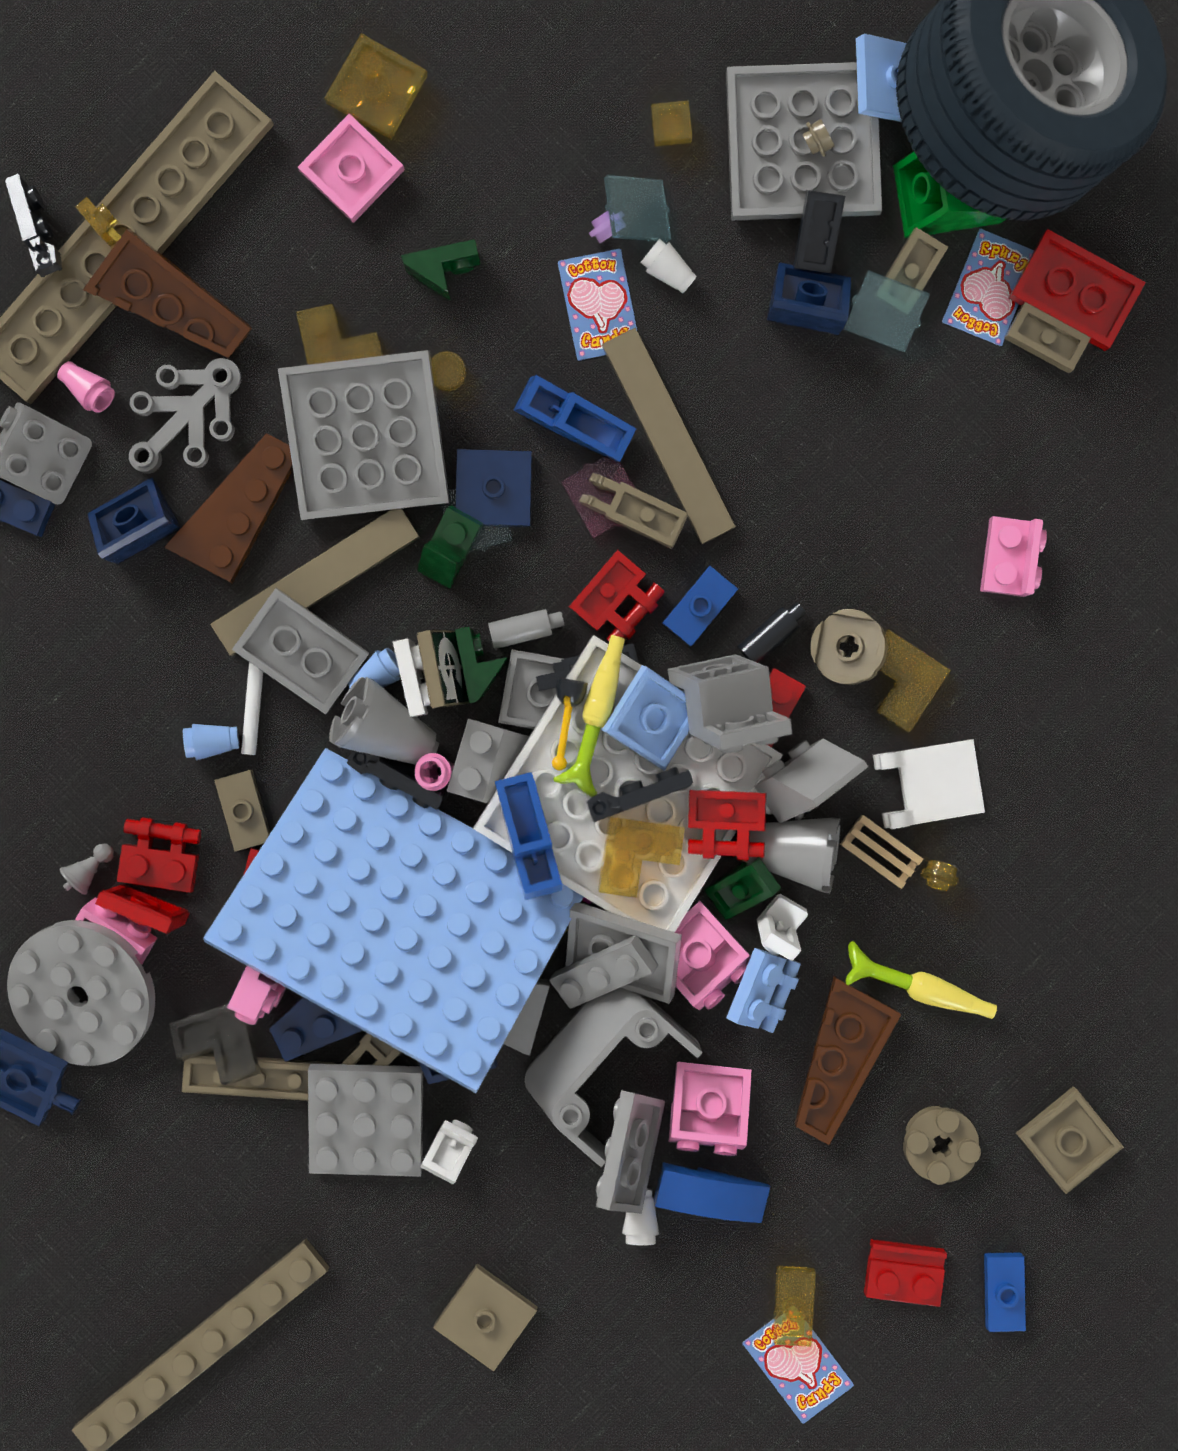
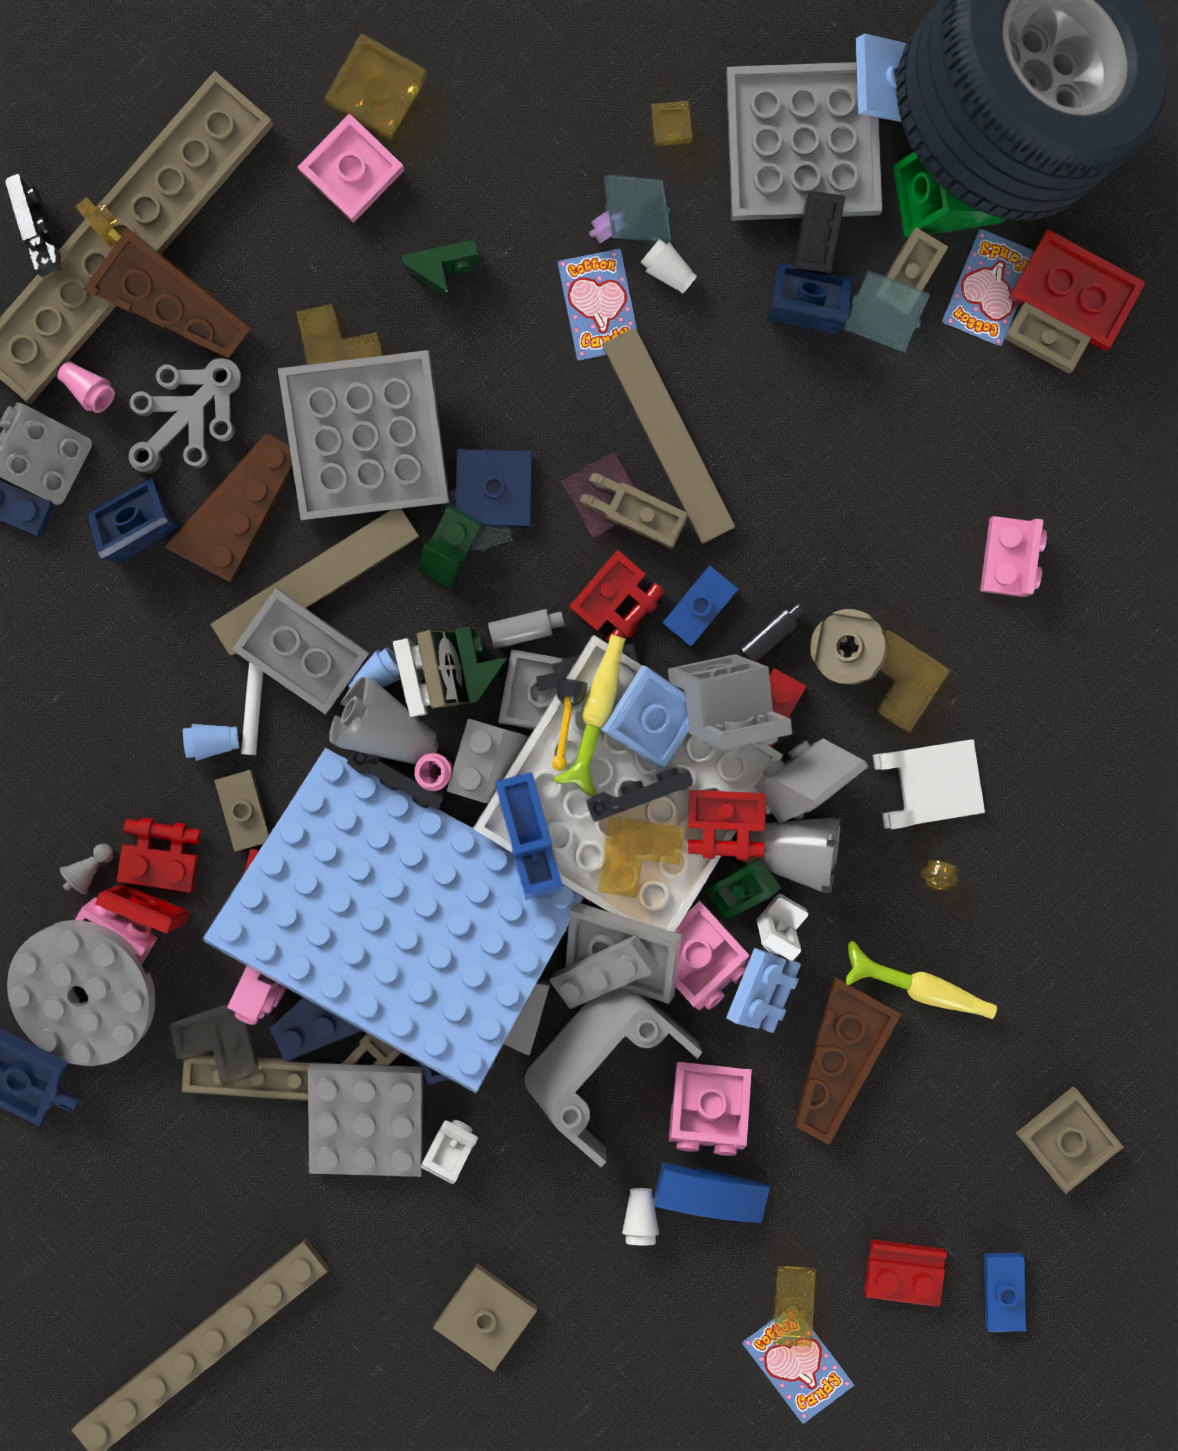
clear yellow tile [431,351,466,391] -> none
blue slope [514,375,636,462] -> none
light grey plate [596,1090,665,1214] -> none
dark tan plate [802,119,835,157] -> none
tan tile [840,814,923,889] -> none
dark tan plate [903,1106,981,1185] -> none

